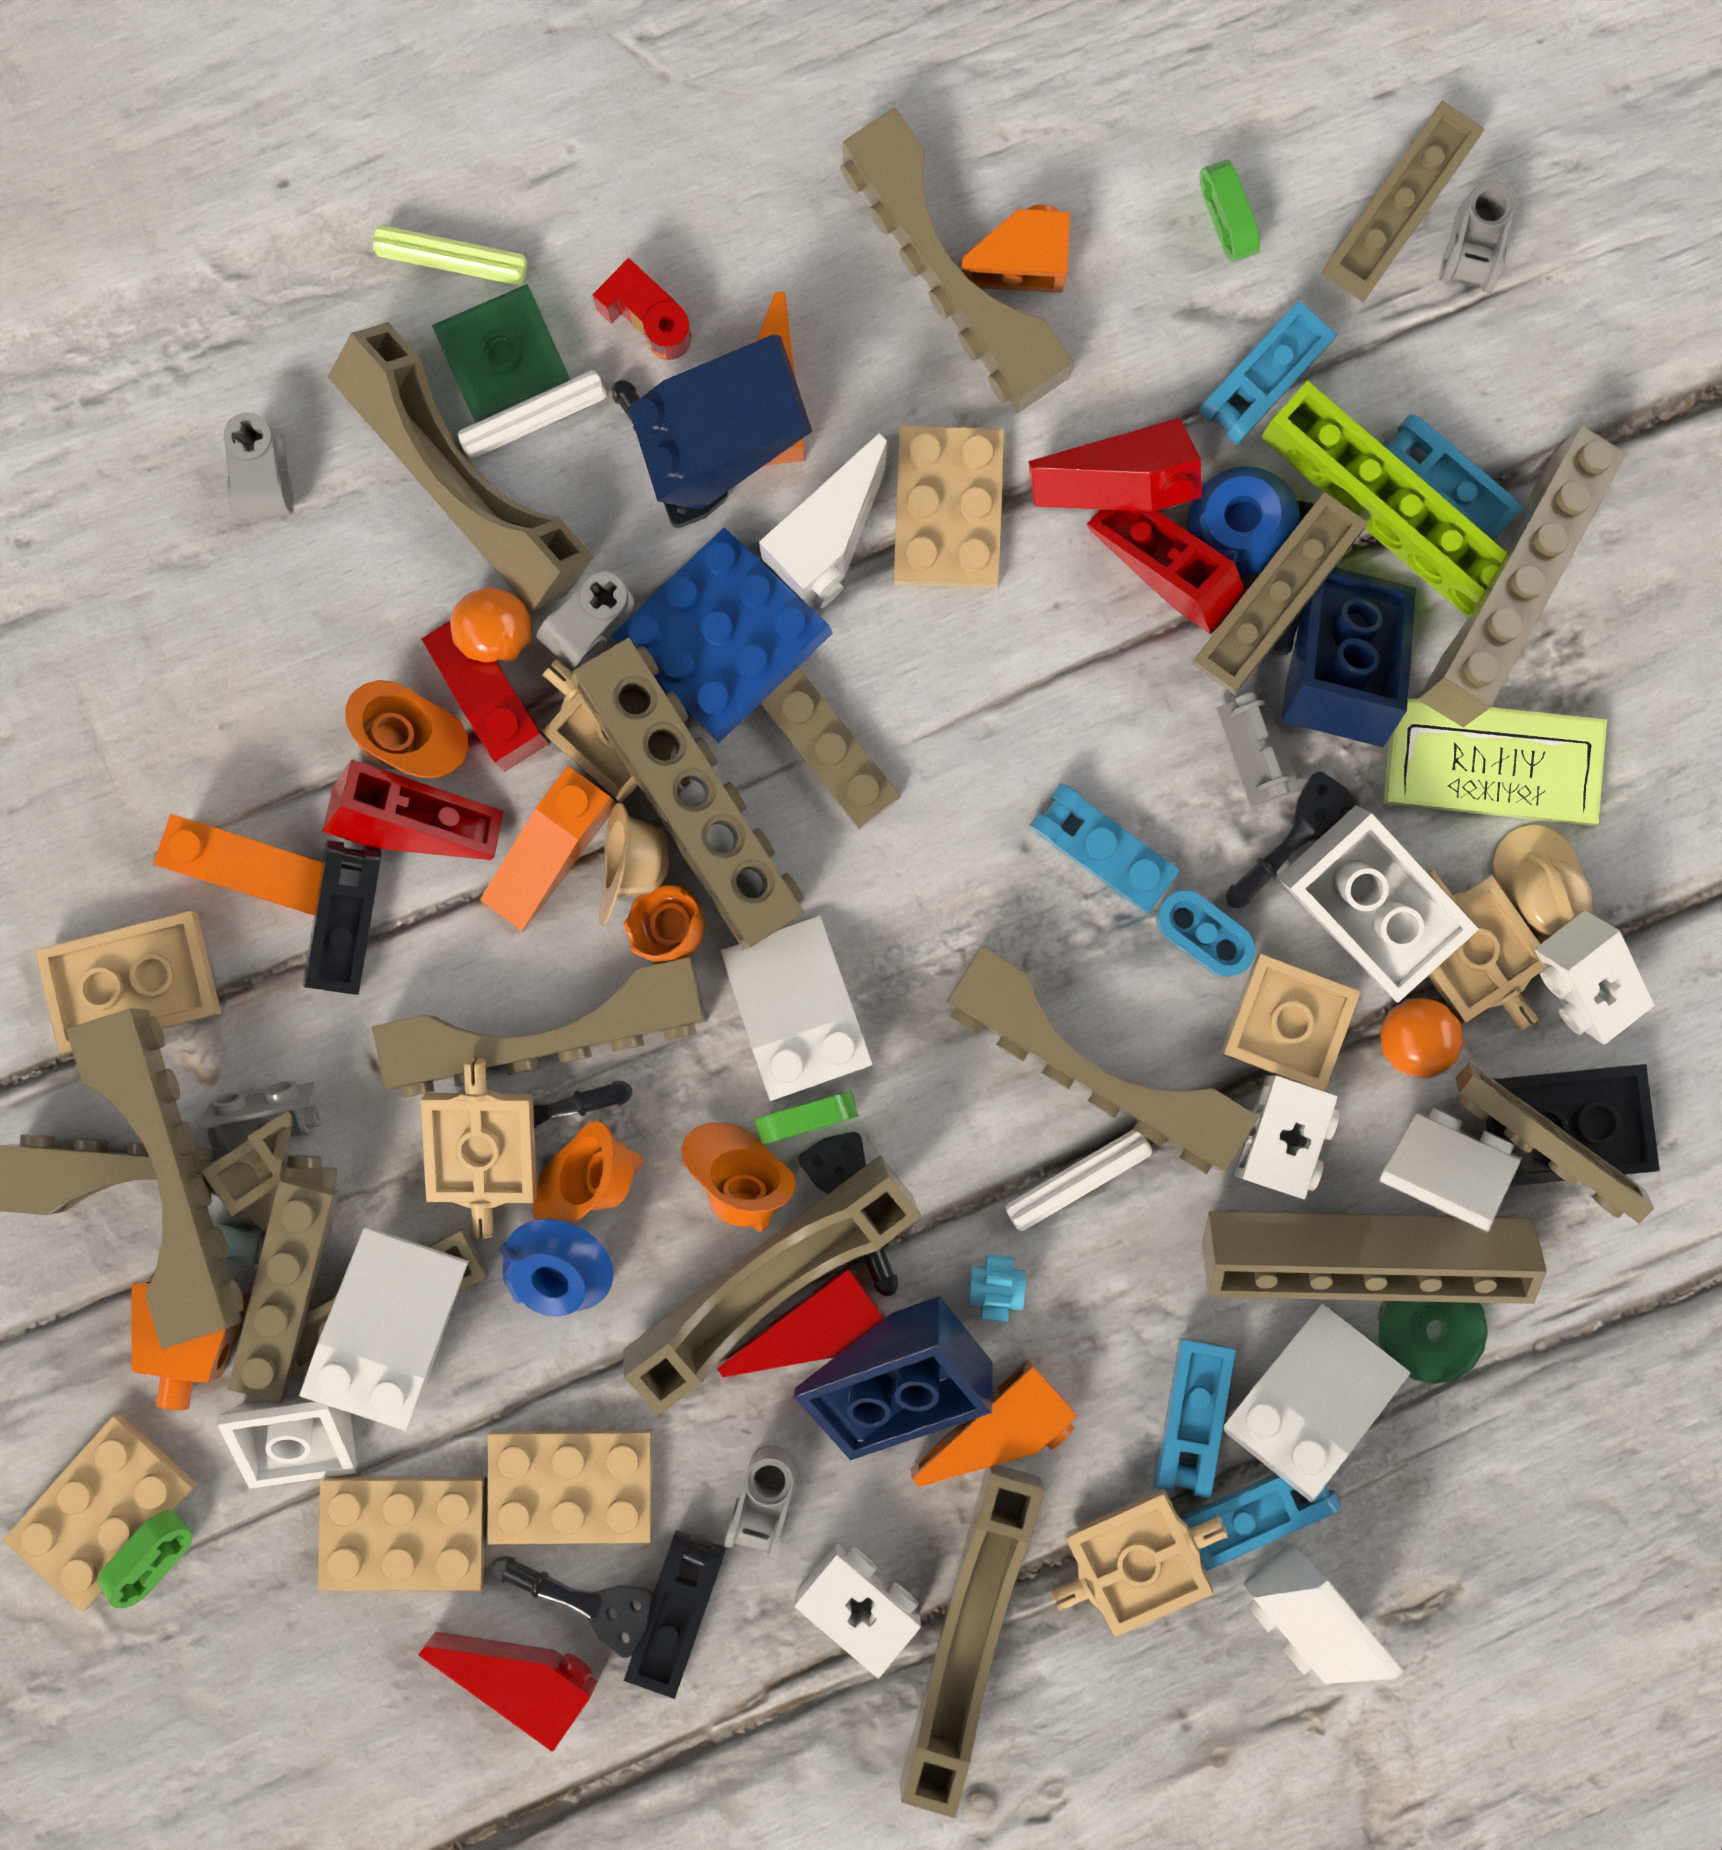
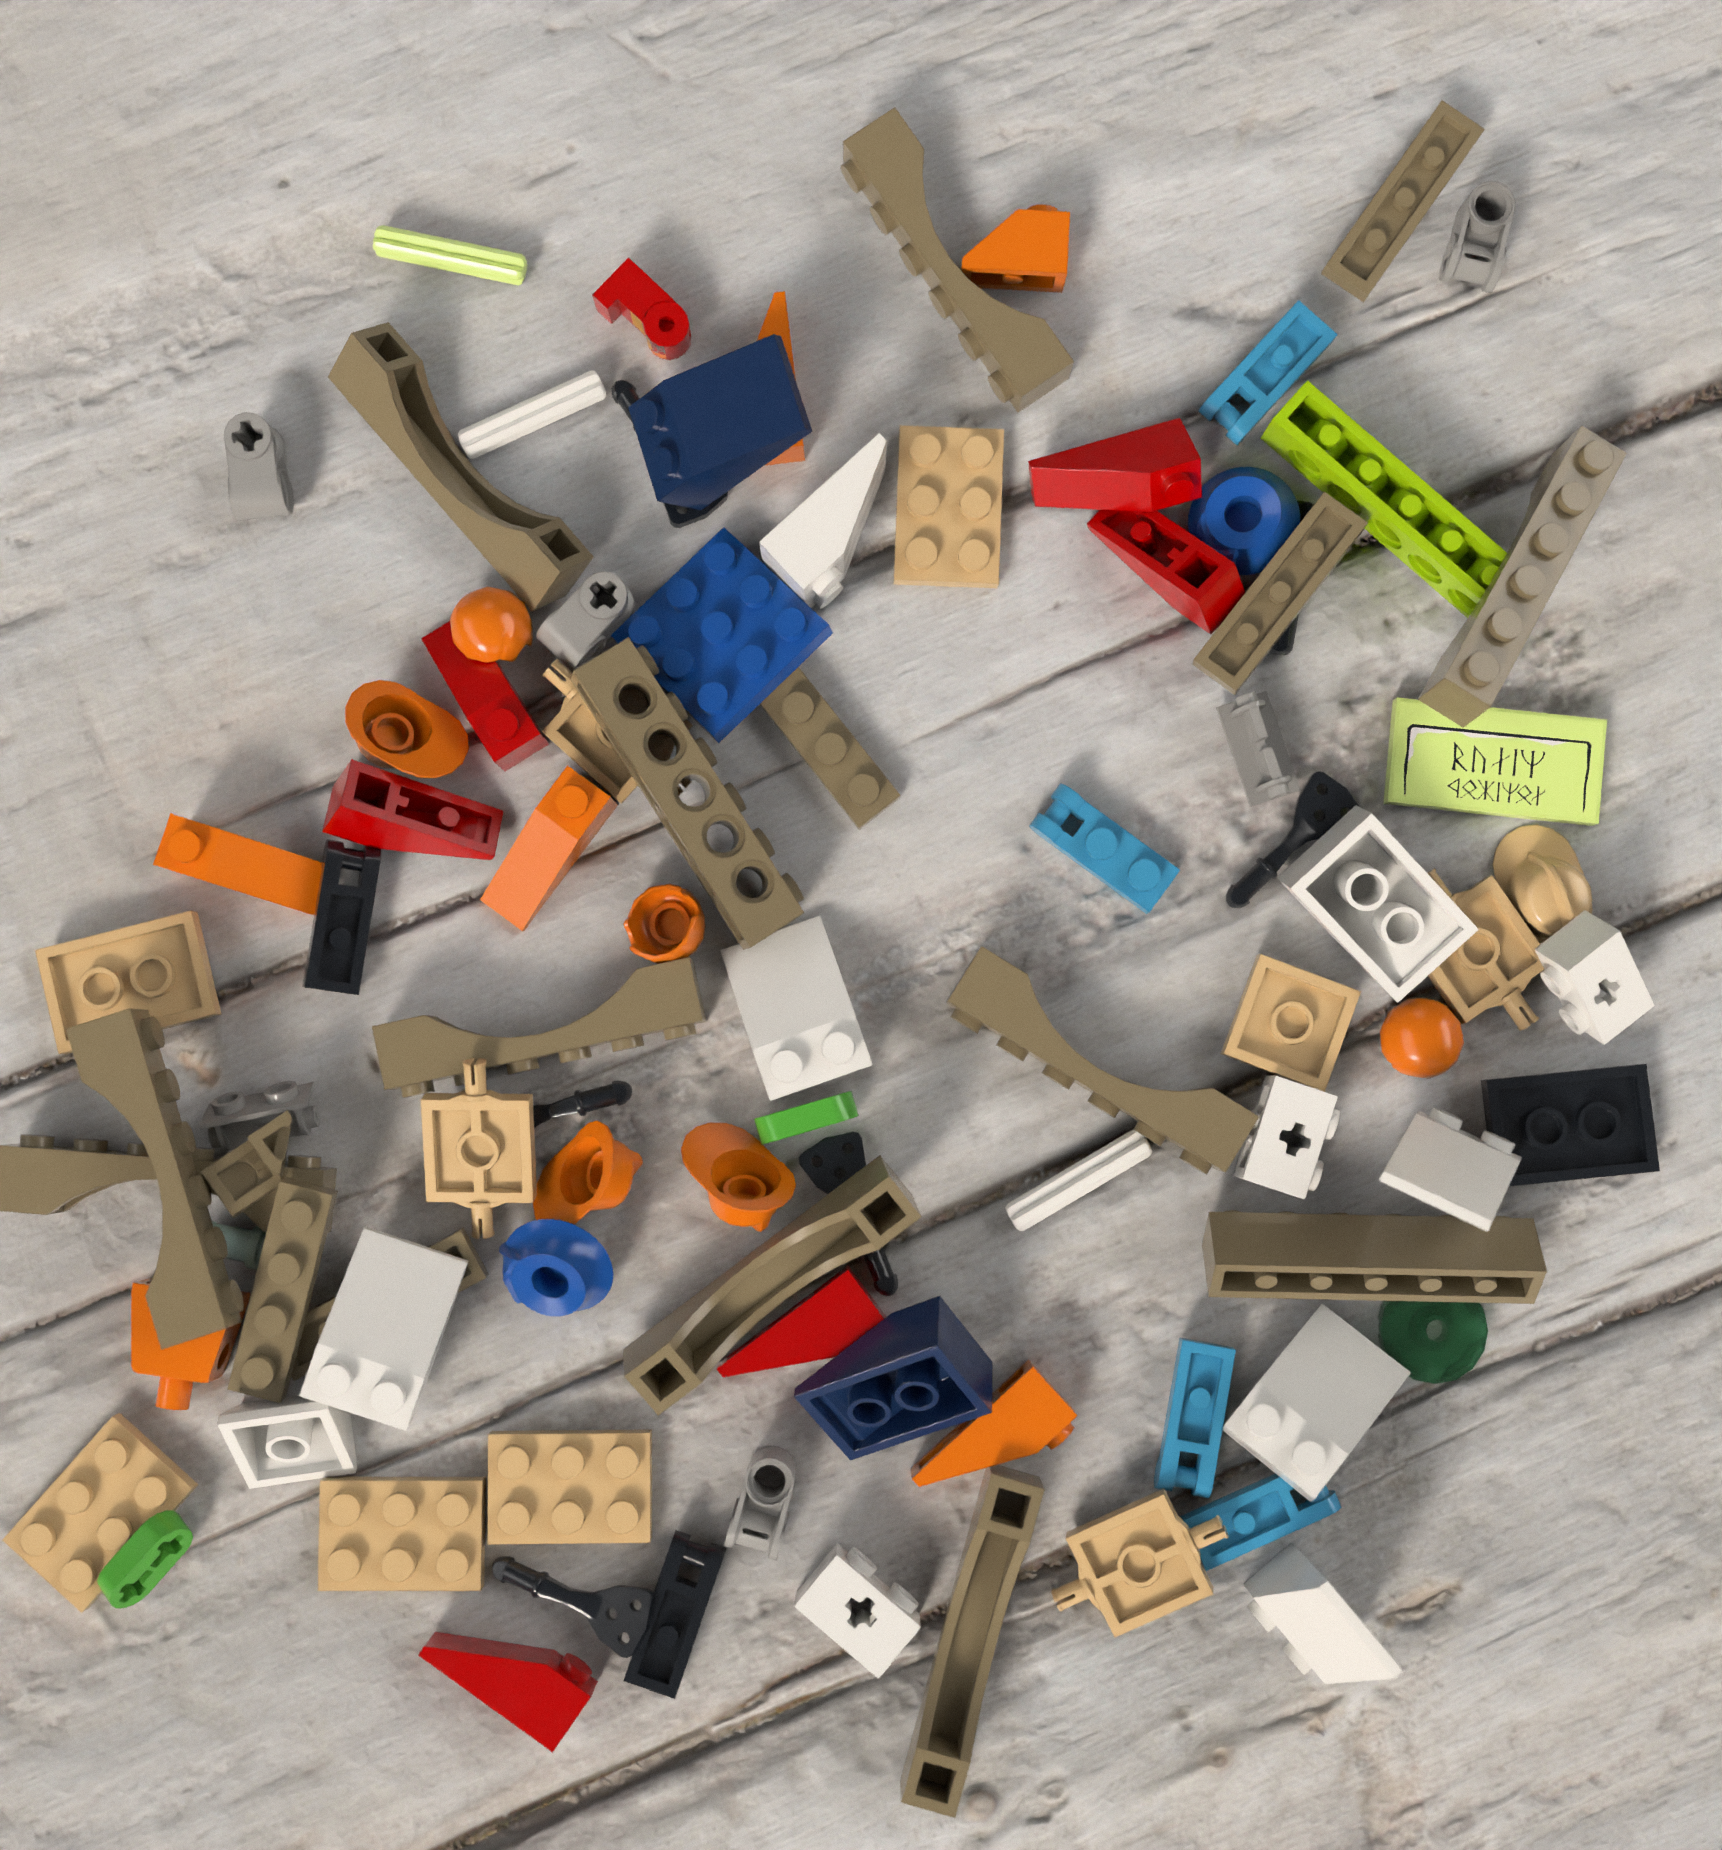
clear green plate [432,284,570,423] -> none
tan piece [599,803,669,926] -> none
medium azure gear [968,1254,1026,1322] -> none
dark azure plate [1156,890,1255,977] -> none
bright green beam [1199,159,1260,262] -> none
dark blue slope [1281,567,1416,747] -> none
dark azure plate [1382,414,1524,541] -> none
dark tan plate [1455,1062,1654,1224] -> none

